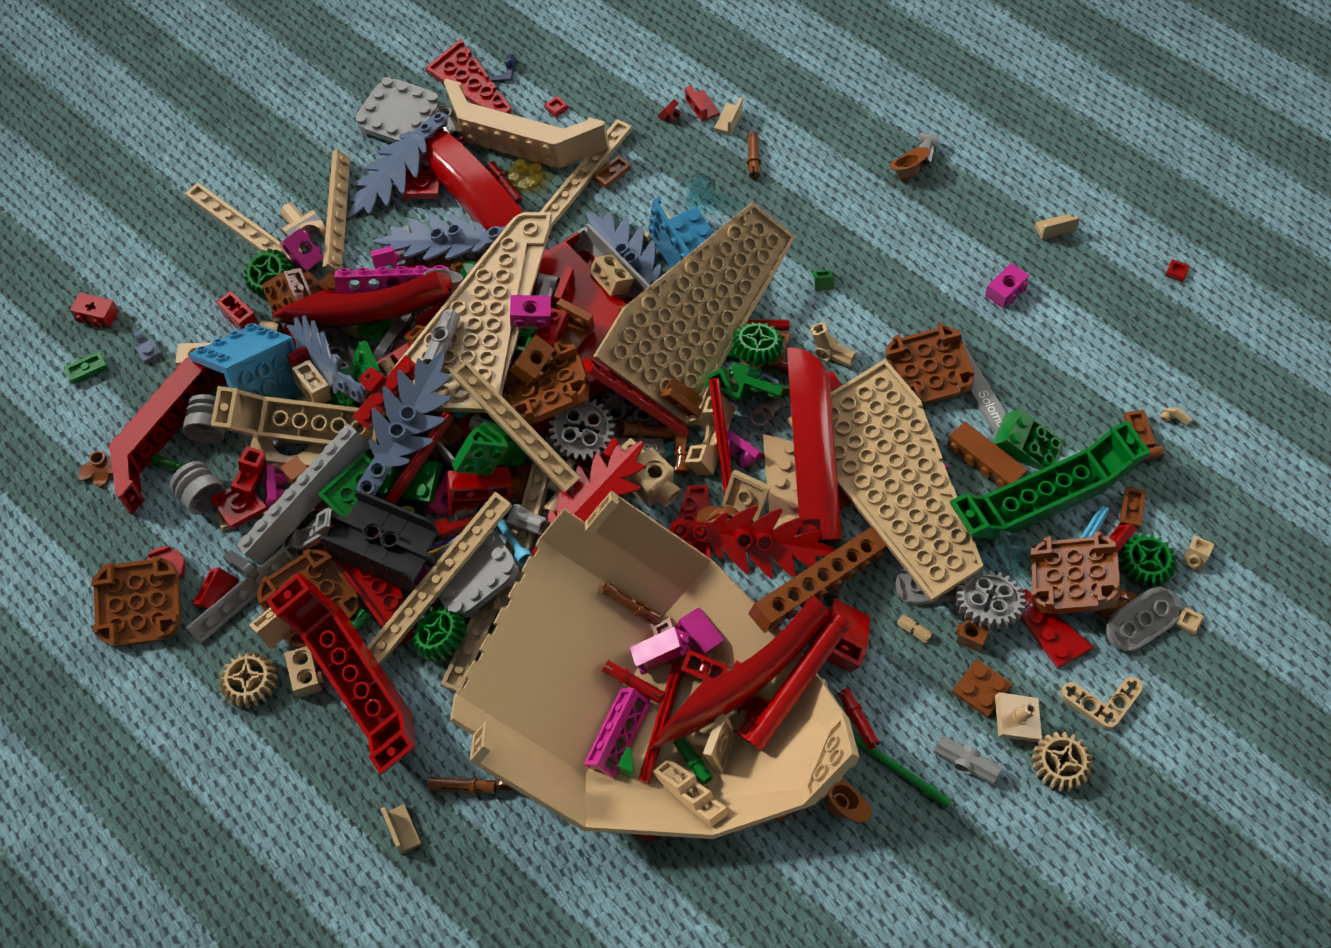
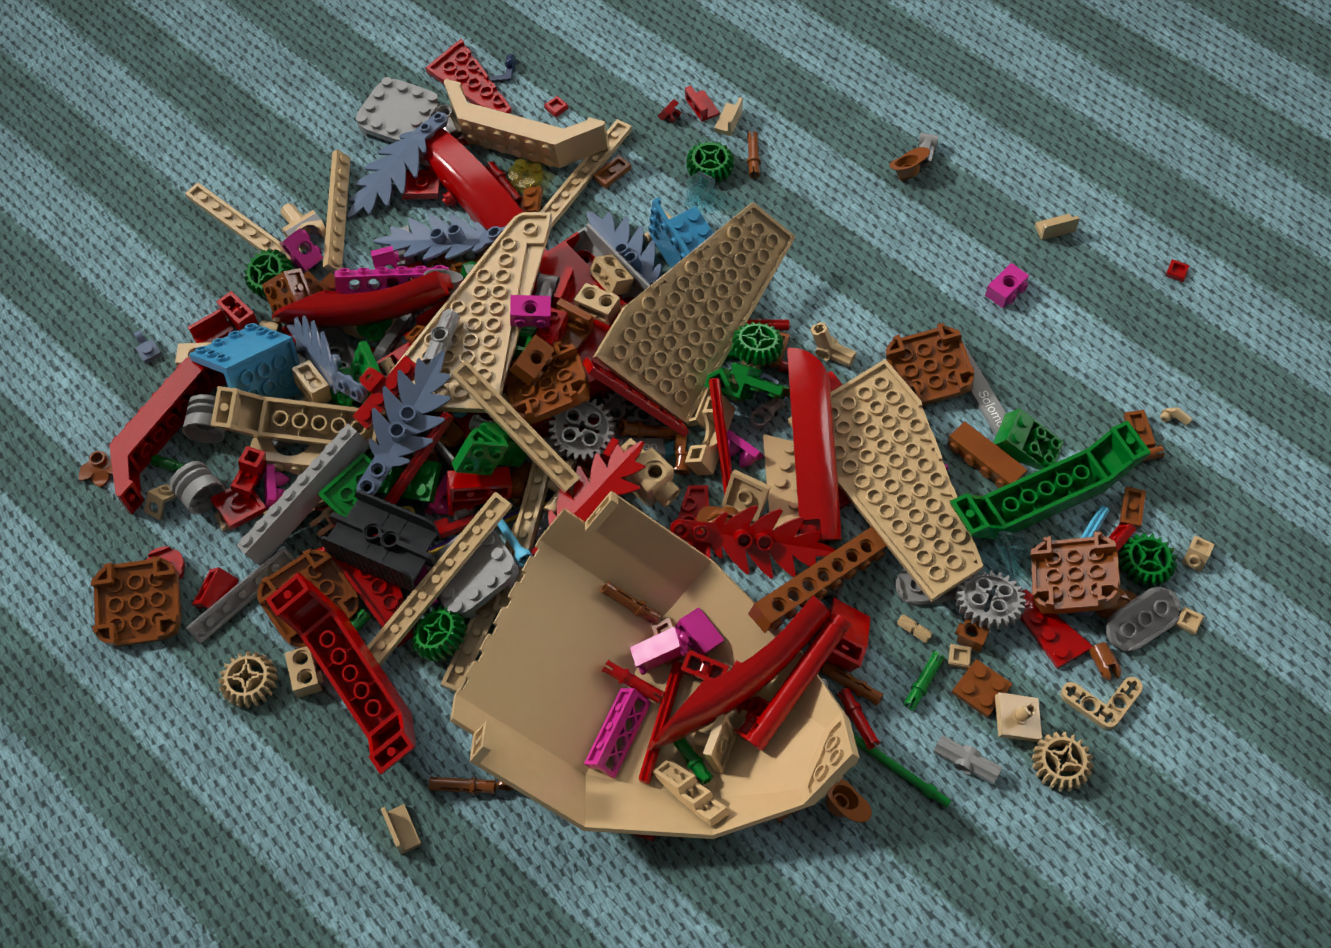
green plate [64,351,108,385] -> none
red brick [70,293,119,328] -> none
dark grey beam [223,550,260,582] -> none
tan panel [249,607,294,649] -> none
dark orange slope [280,456,307,486] -> none
light grey slope [282,507,332,553] -> none
red tile [287,347,311,370] -> none
light grey piece [504,504,548,536] -> none
green slope [618,747,634,779] -> none
dark orange panel [660,377,703,418] -> none
green slope [812,270,834,291] -> none
none -> tan bracket [144,484,176,520]
none -> red panel [188,309,235,343]
none -> red plate [441,191,458,208]
none -> dark orange plate [521,186,543,212]
none -> tan brick [574,283,620,325]
none -> green gear [686,140,734,185]
none -> dark orange pin [821,661,884,706]
none -> green pin [903,651,945,711]
none -> tan tile [948,644,972,669]
none -> dark orange piece [1089,642,1121,681]

